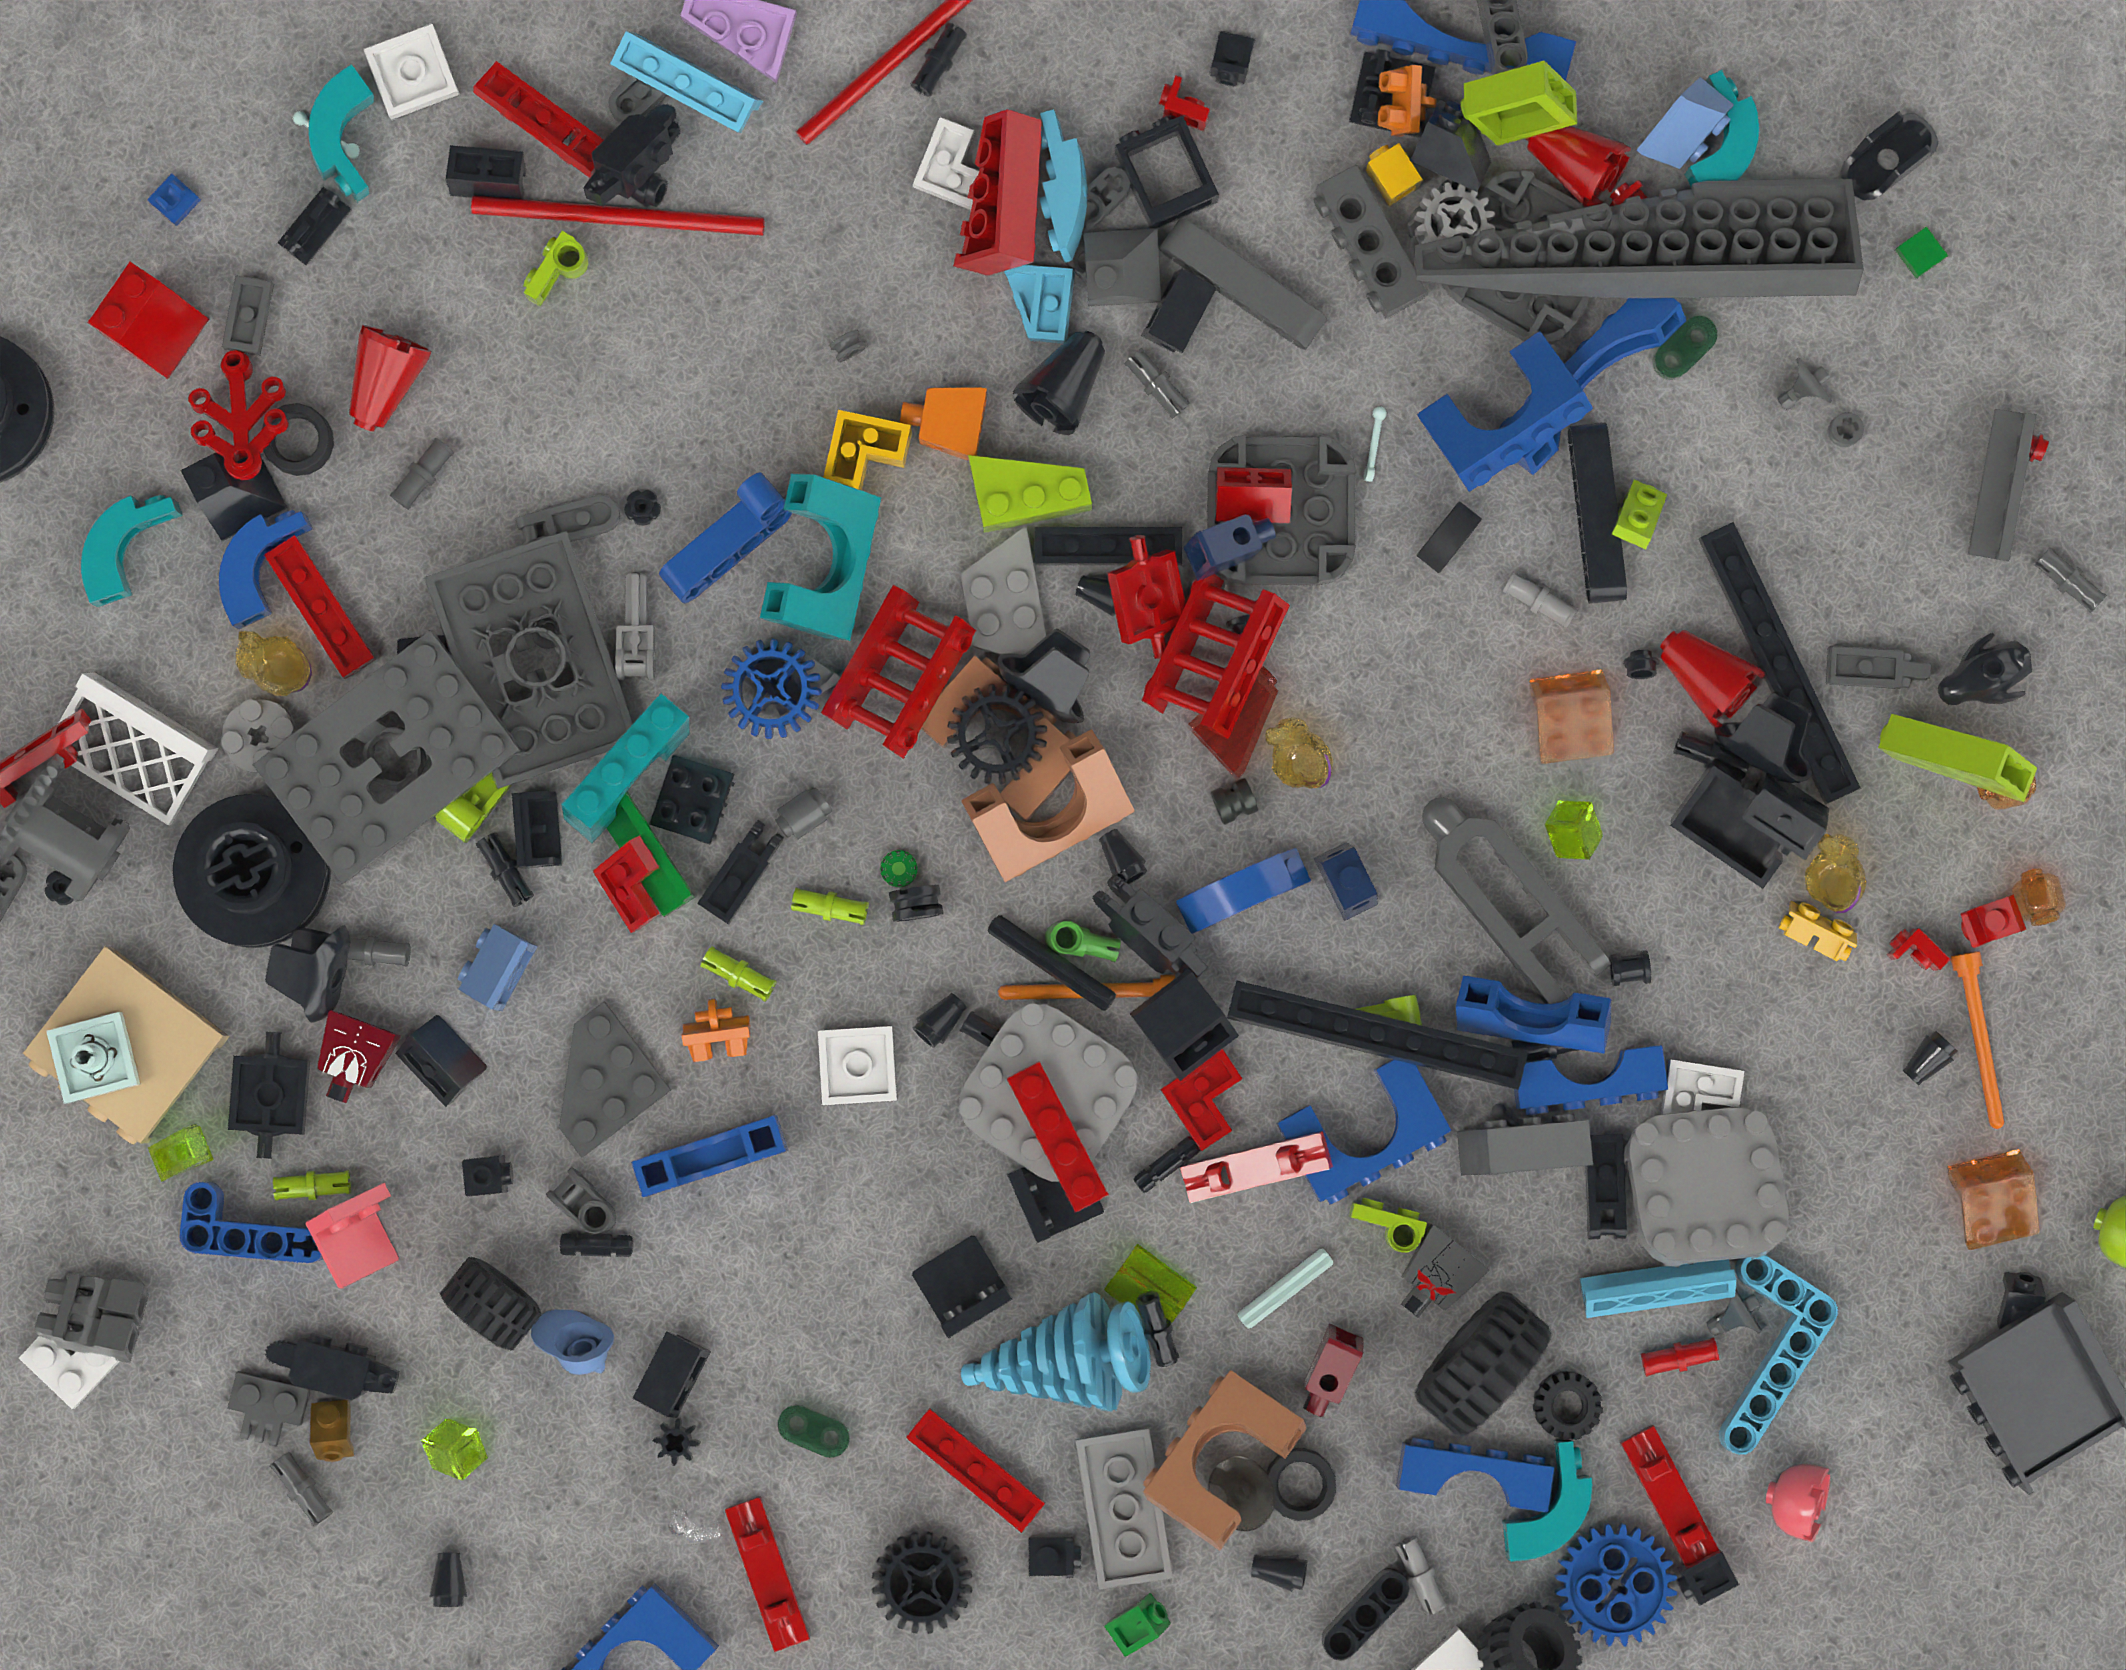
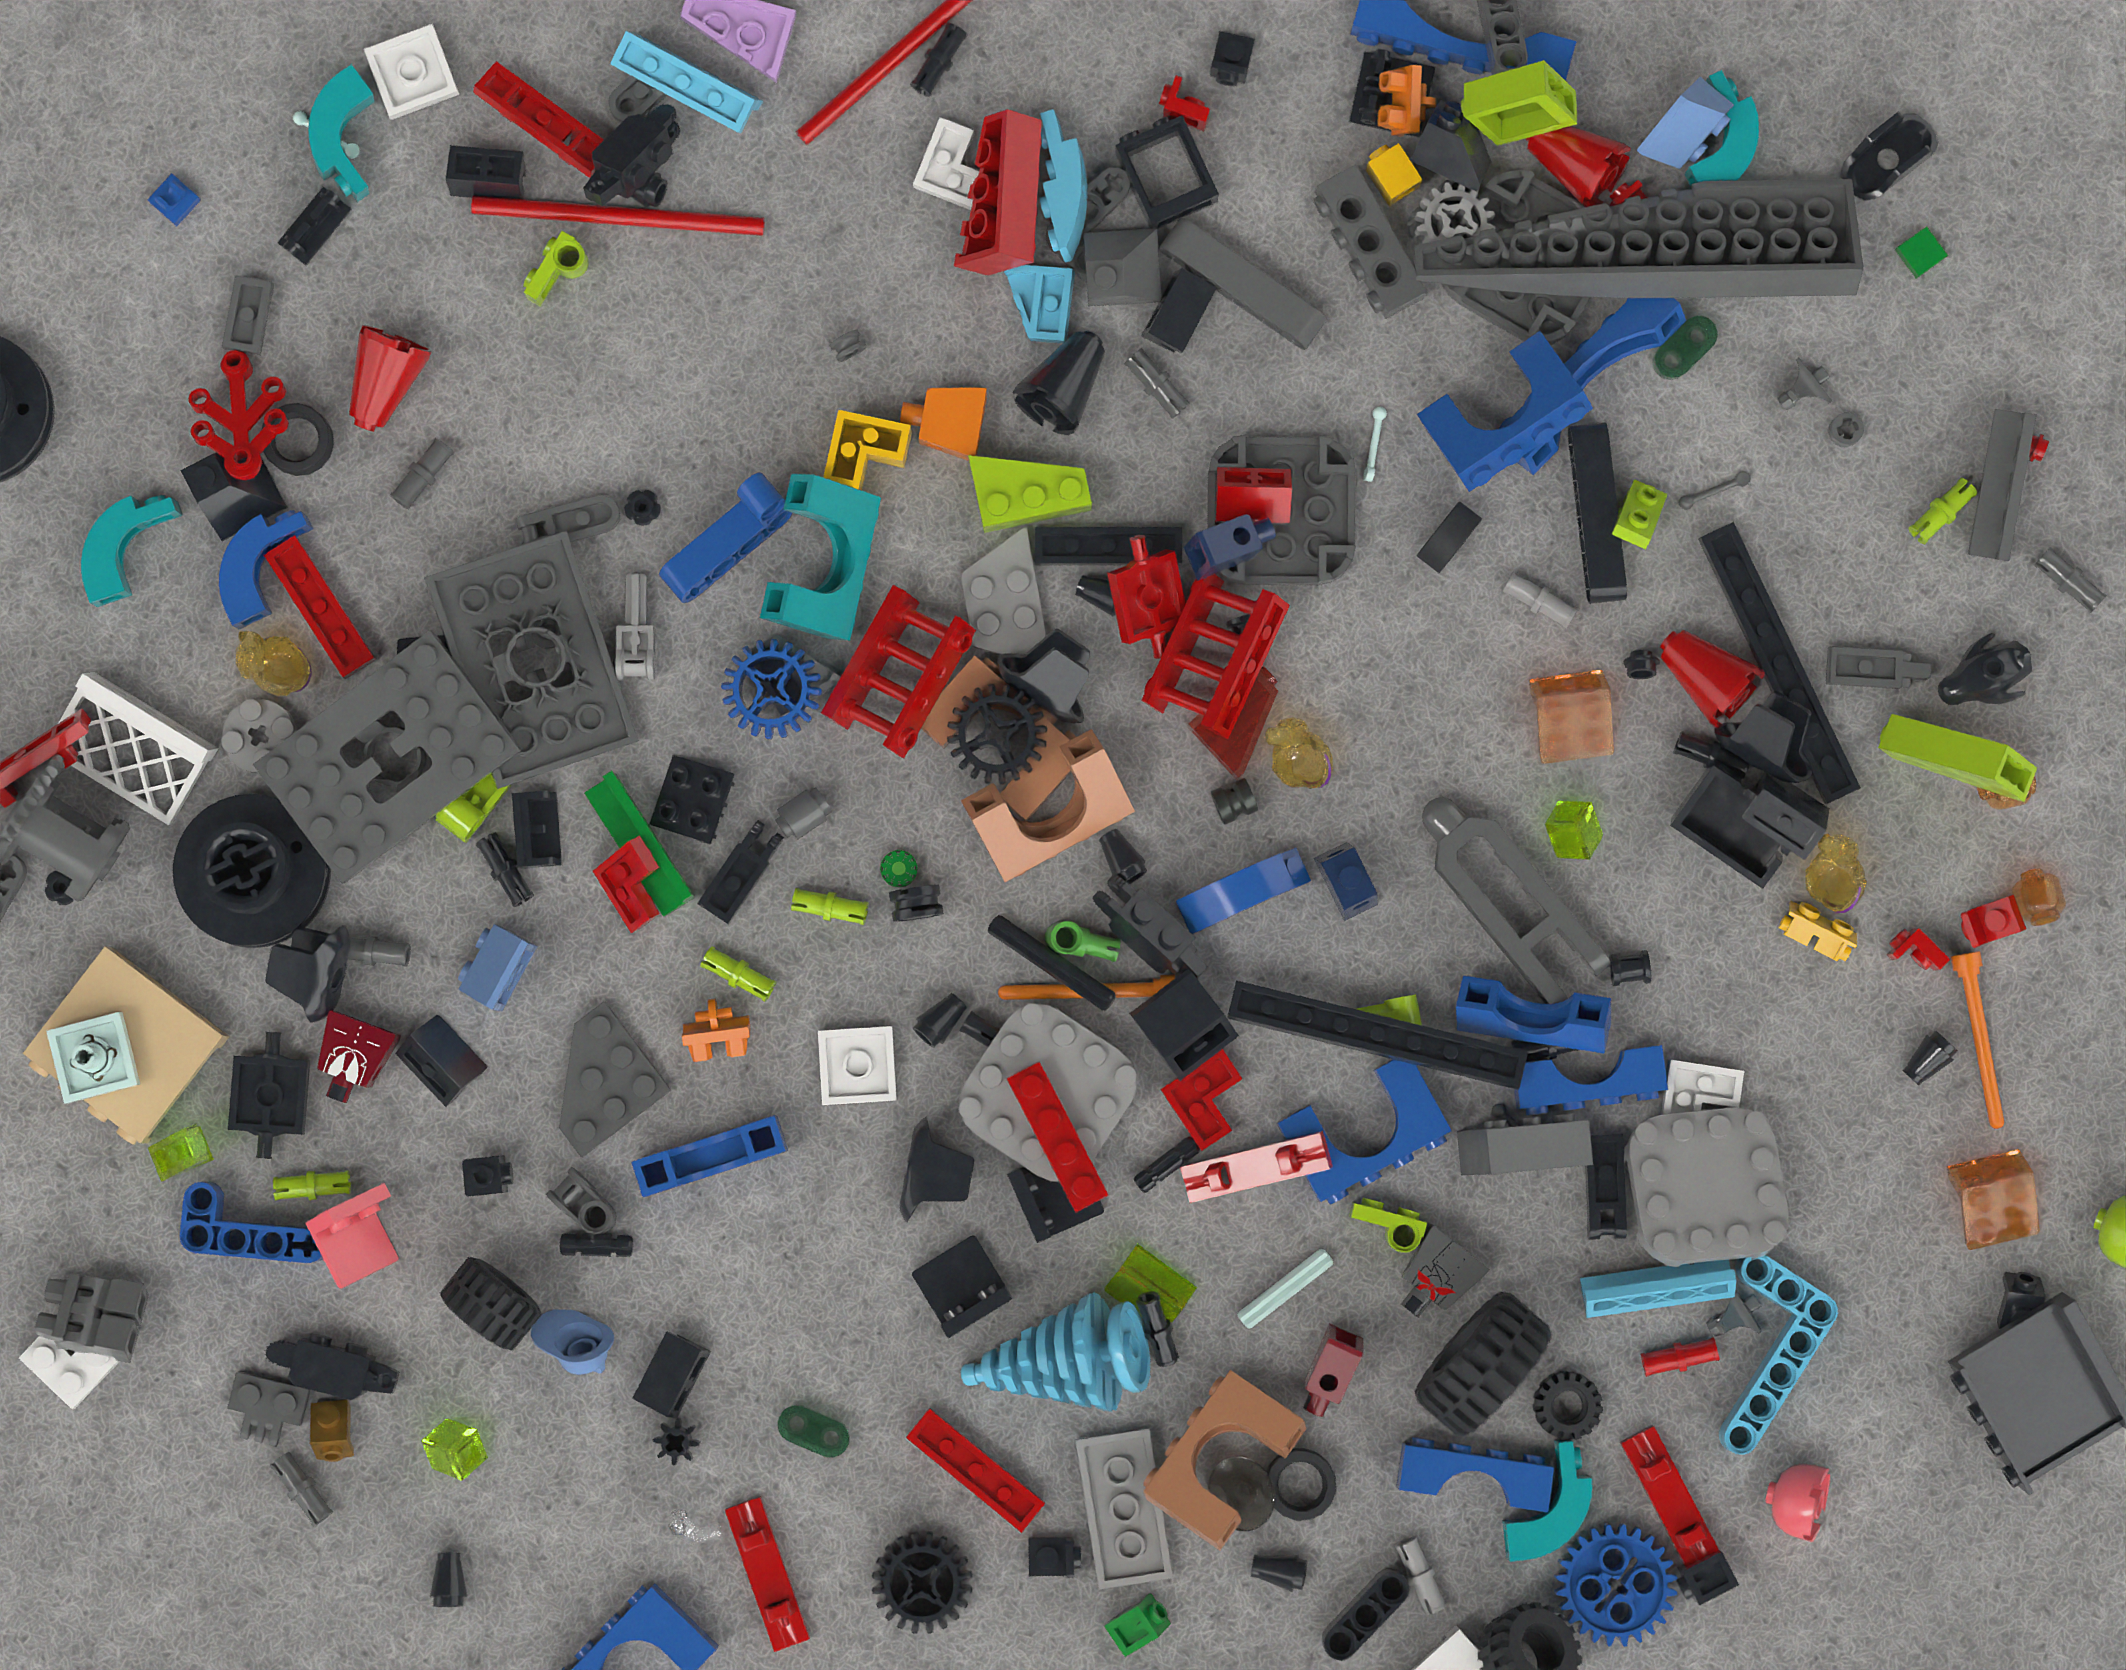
red slope [87,262,209,379] -> none
teal arch [561,693,690,844] -> none
none -> black piece [899,1116,975,1223]
none -> dark grey hinge [1679,471,1751,510]
none -> lime pin [1908,478,1977,545]

